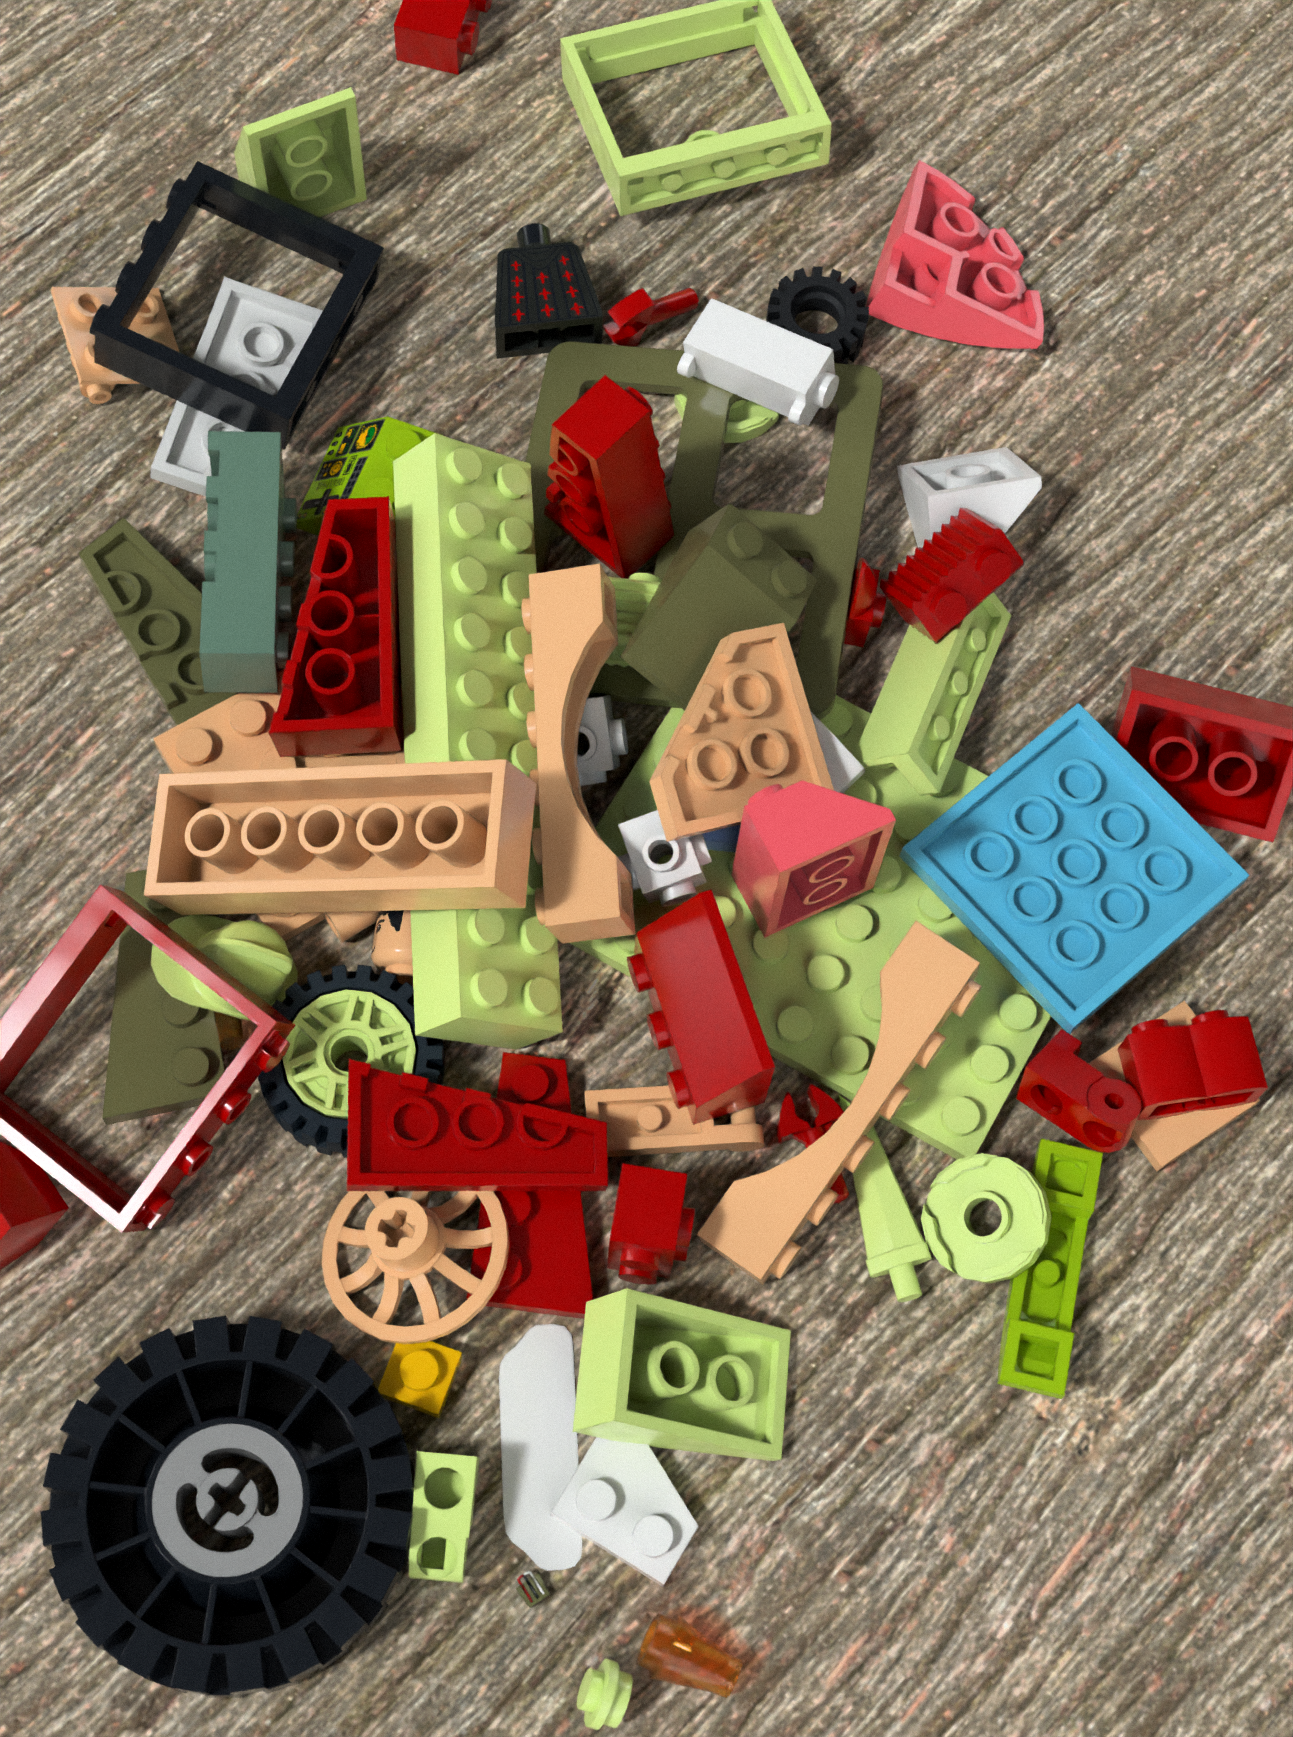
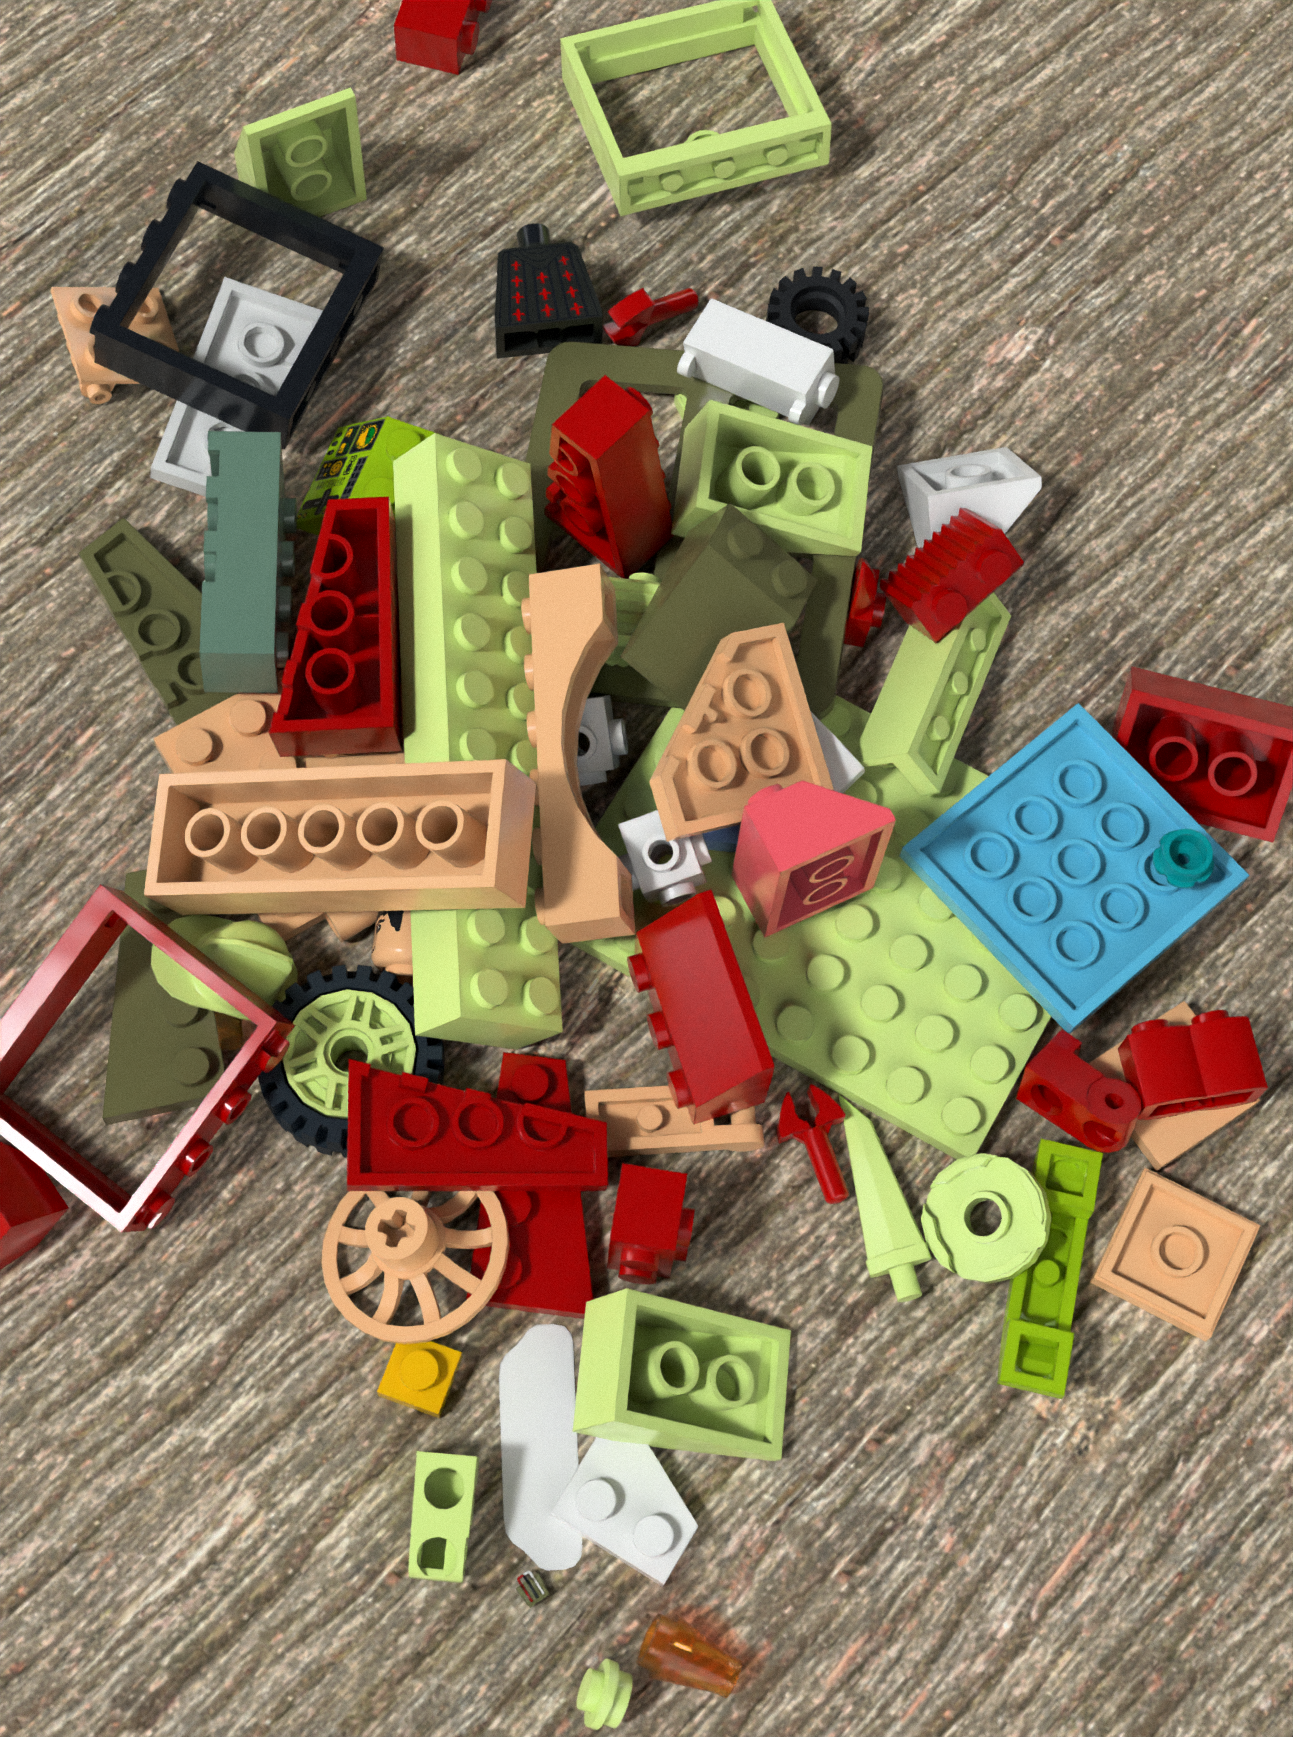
black wheel [41,1316,414,1698] -> none
light nougat arch [697,921,982,1285] -> none
coral brick [866,160,1044,349] -> none
none -> yellowish green slope [671,400,872,556]
none -> light nougat tile [1090,1168,1261,1342]
none -> teal plate [1153,829,1214,889]

